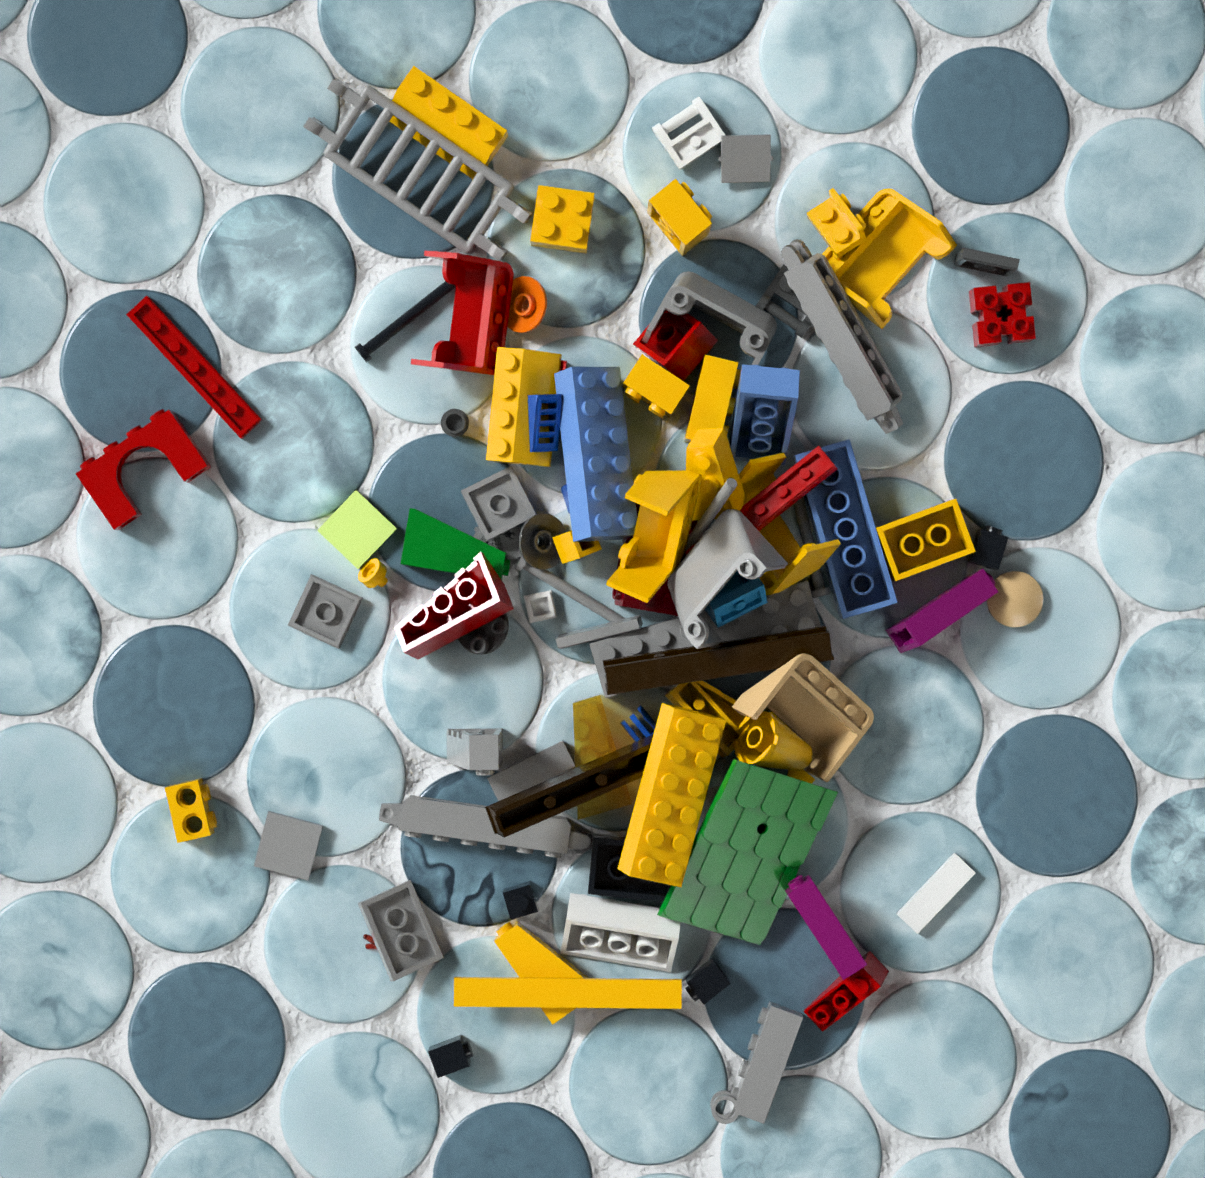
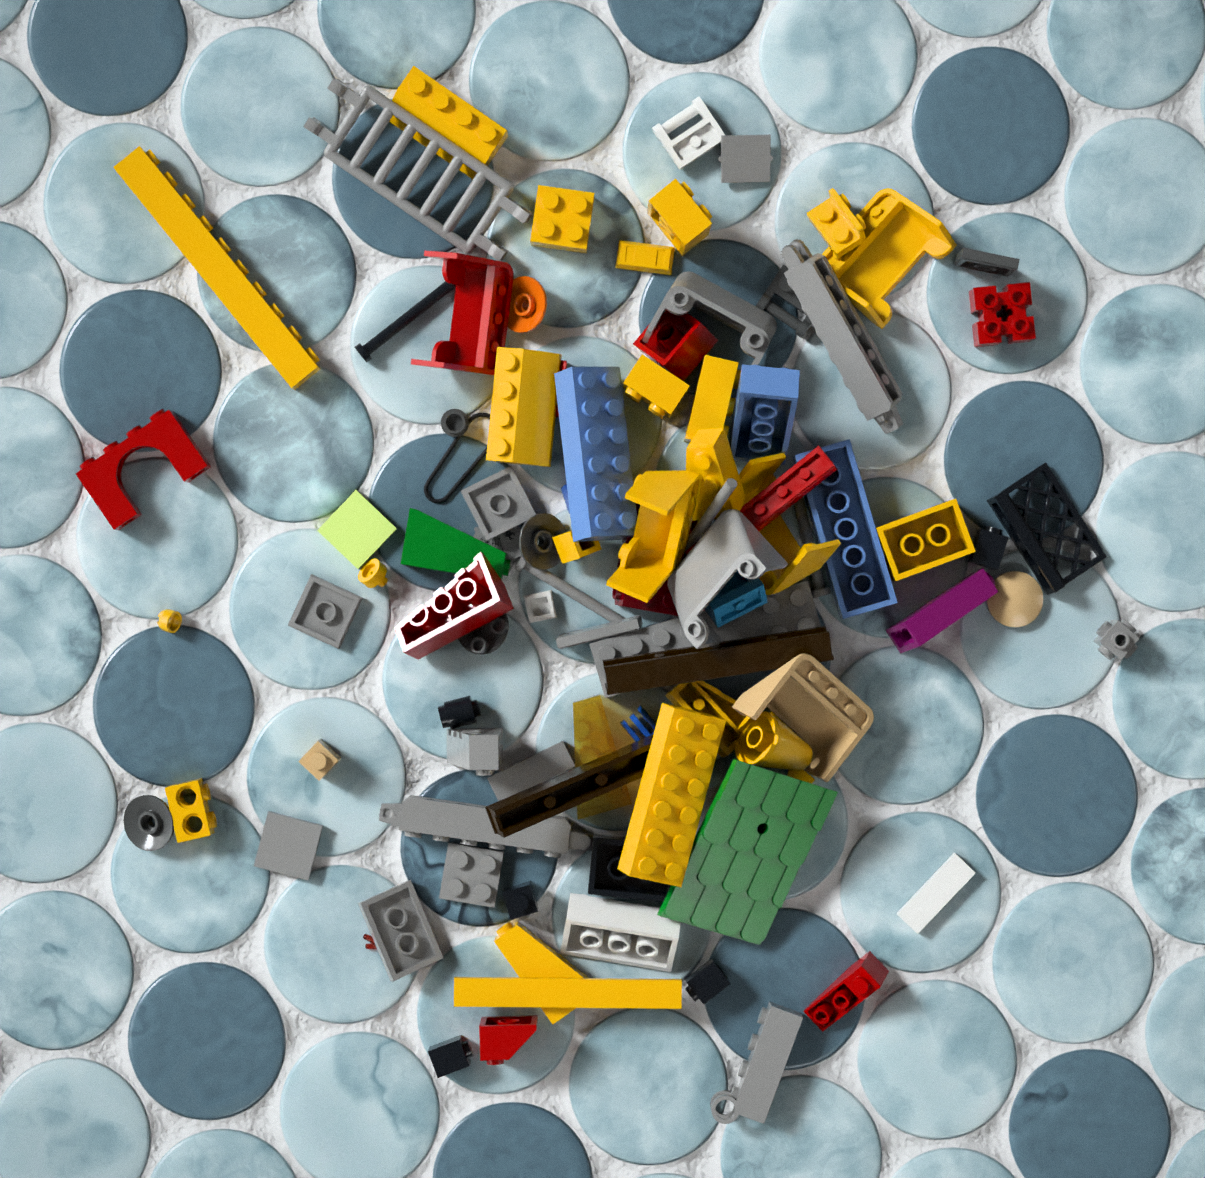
red tile [126,296,262,439] -> none
blue slope [528,394,562,452] -> none
magenta slope [785,875,867,980] -> none
none -> yellow brick [113,146,320,390]
none -> dark grey dish [123,795,174,851]
none -> yellow hinge [157,609,182,633]
none -> tan brick [298,739,341,781]
none -> black piece [424,413,490,503]
none -> black brick [438,695,481,729]
none -> light grey plate [439,842,504,908]
none -> red slope [479,1015,538,1065]
none -> yellow tile [616,240,675,275]
none -> black fence [986,463,1106,595]
none -> light grey brick [1094,619,1140,660]

